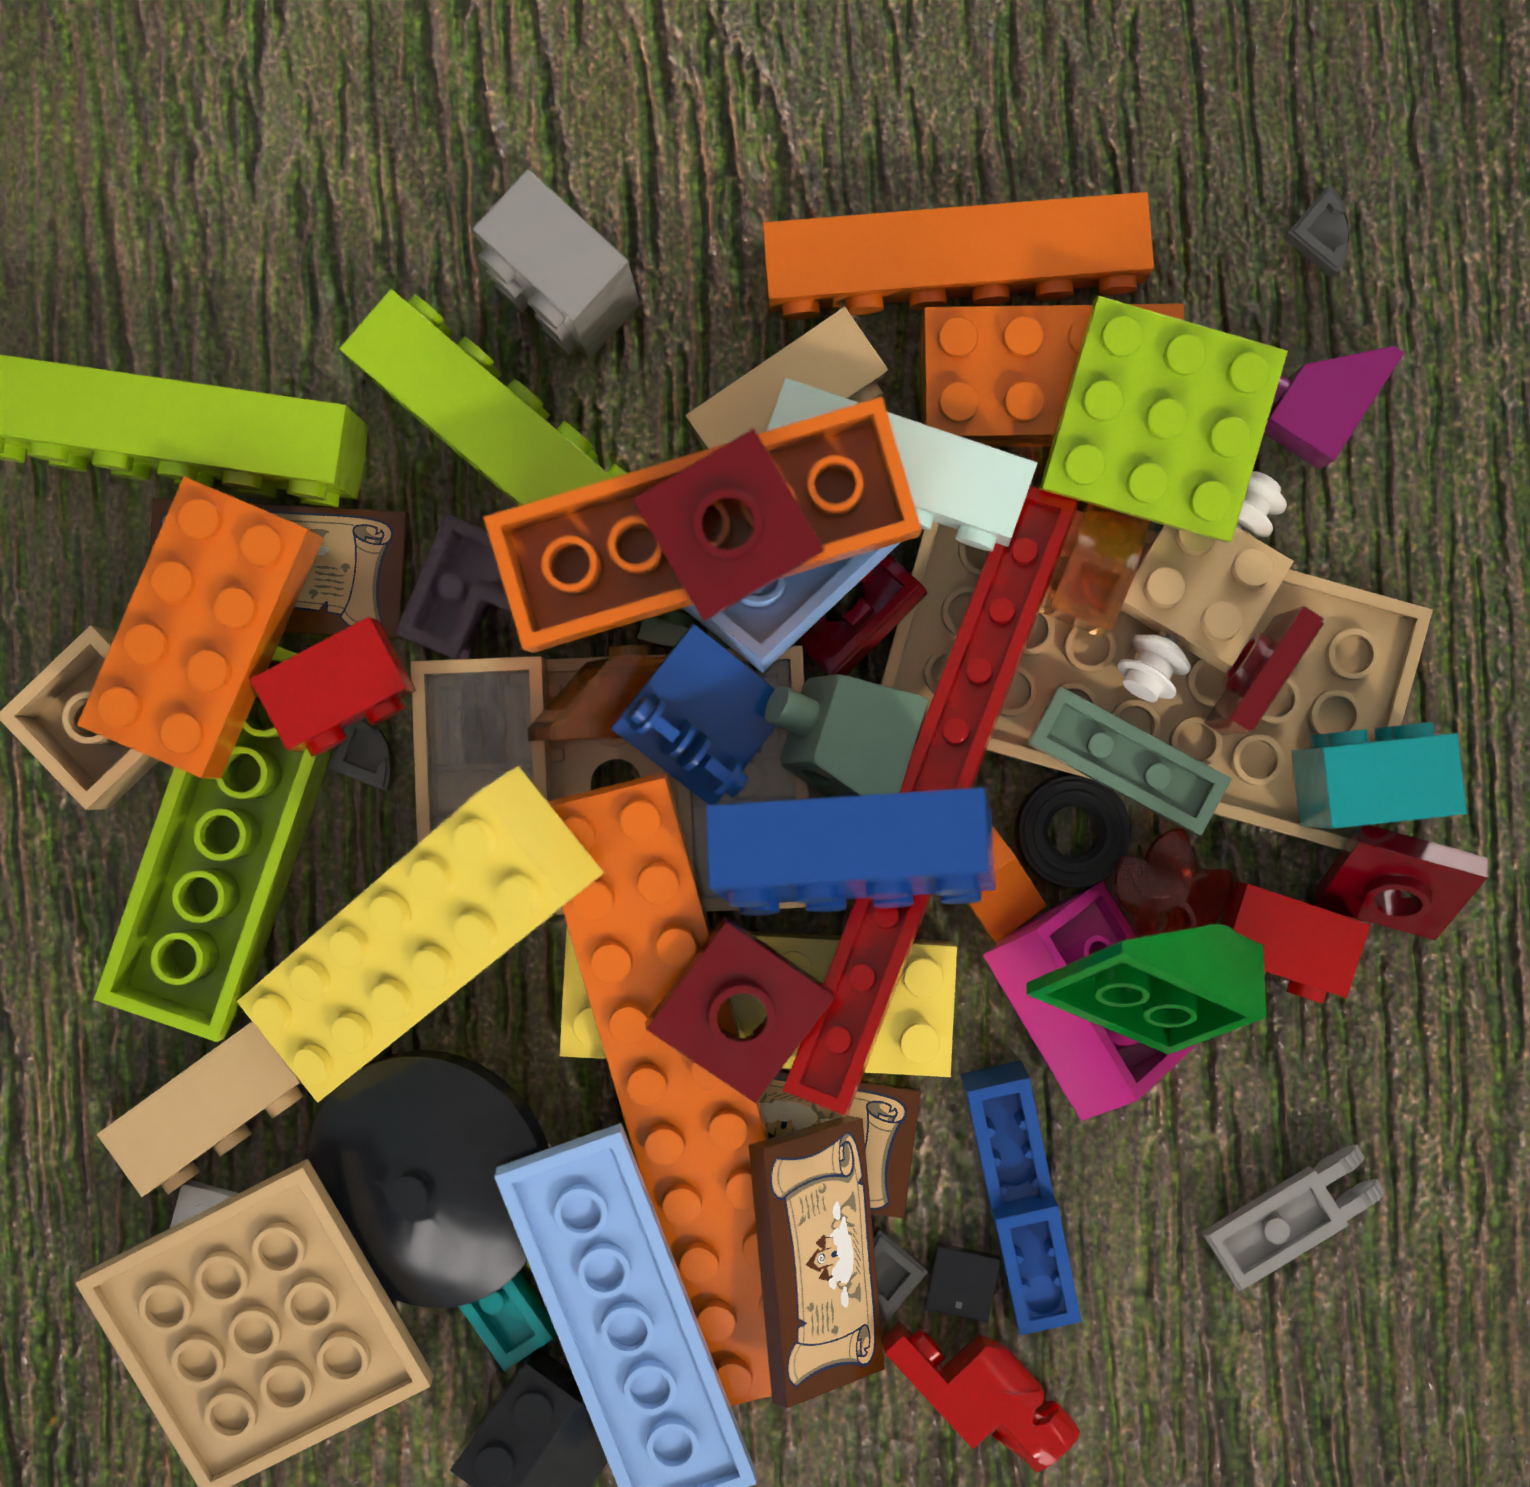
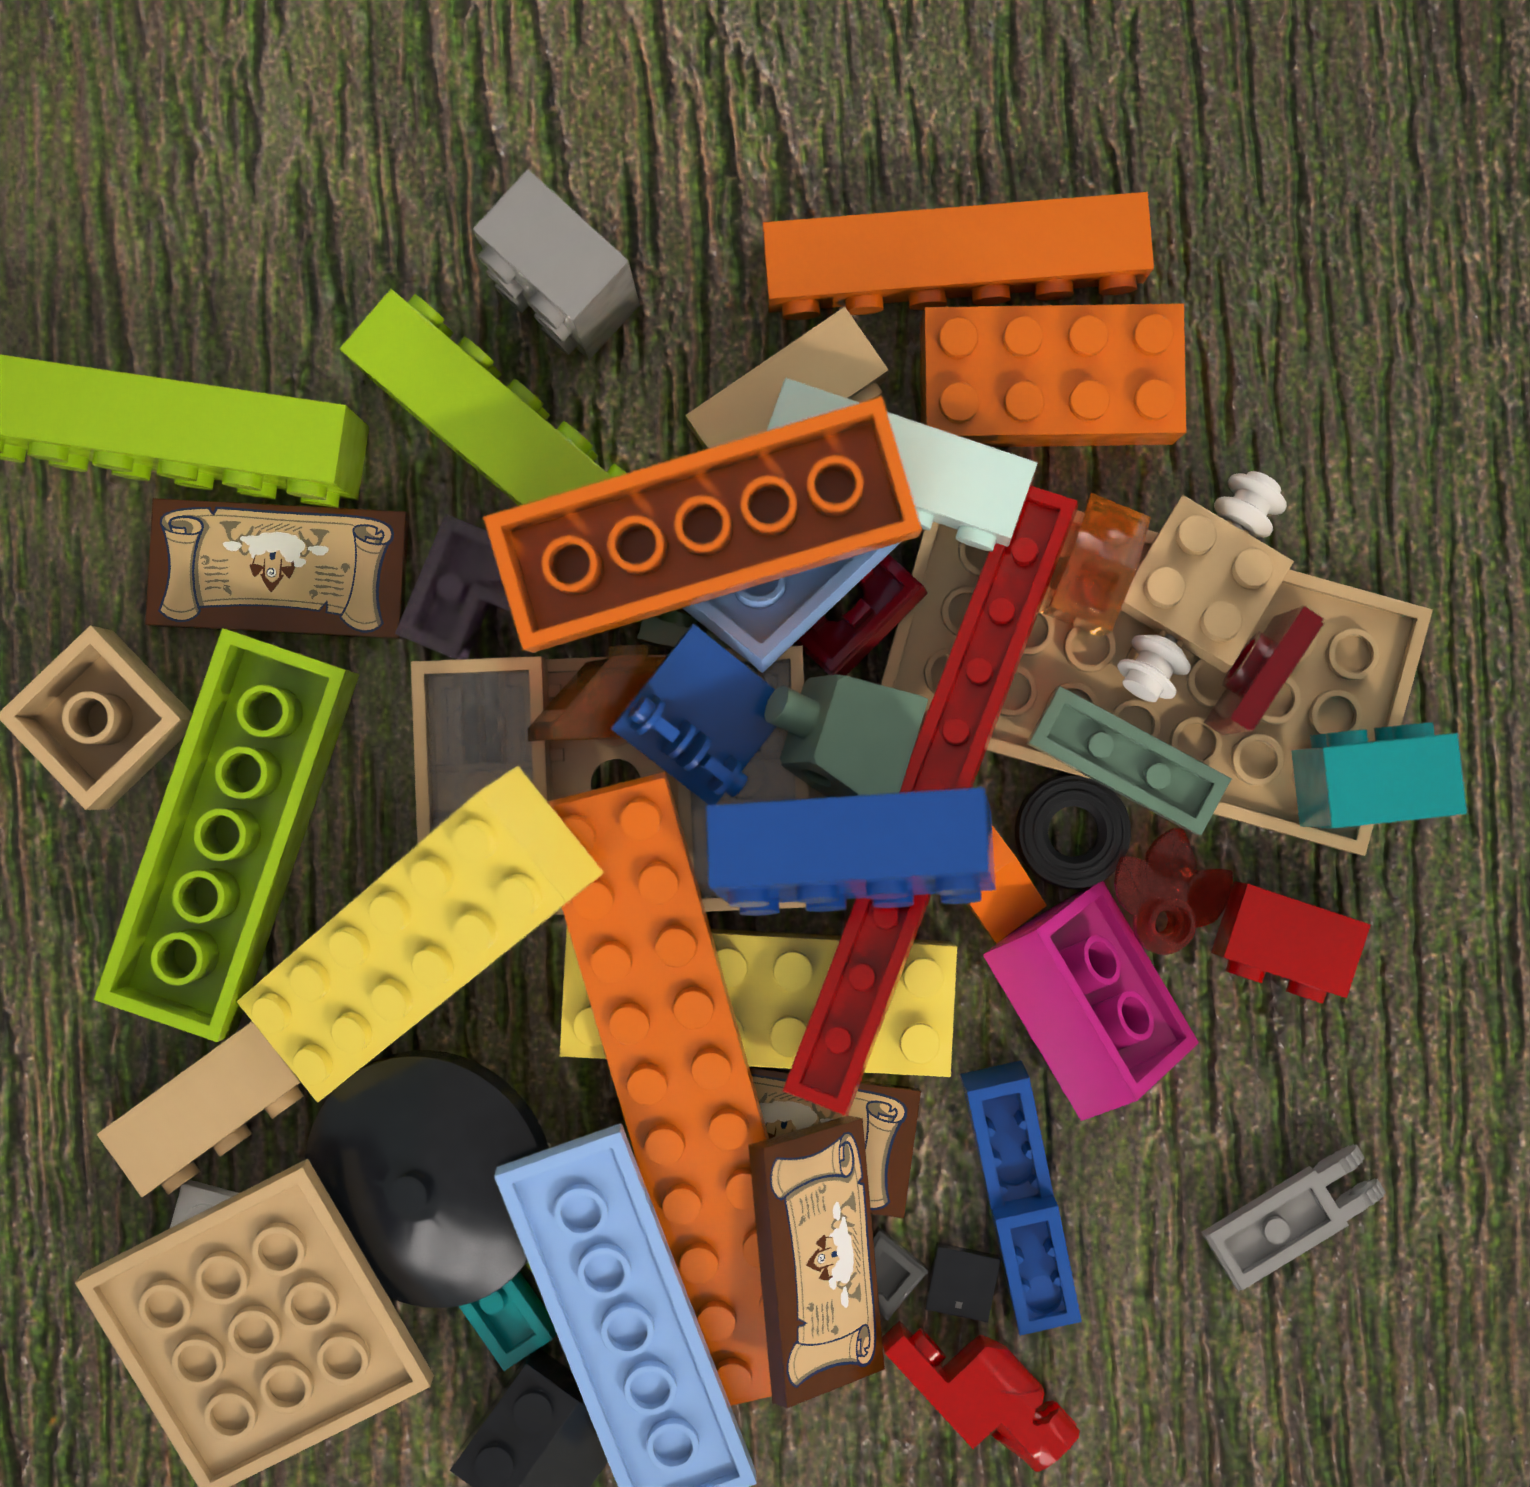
orange brick [77,476,324,779] -> none
red brick [250,617,416,757] -> none
dark grey tile [327,718,394,791] -> none
dark red piece [632,428,825,622] -> none
dark red piece [645,916,836,1103] -> none
green slope [1026,924,1267,1055] -> none
lime plate [1039,296,1288,543] -> none
magenta slope [1264,346,1404,469] -> none
dark grey tile [1284,184,1350,278] -> none
dark red piece [1313,825,1489,941] -> none

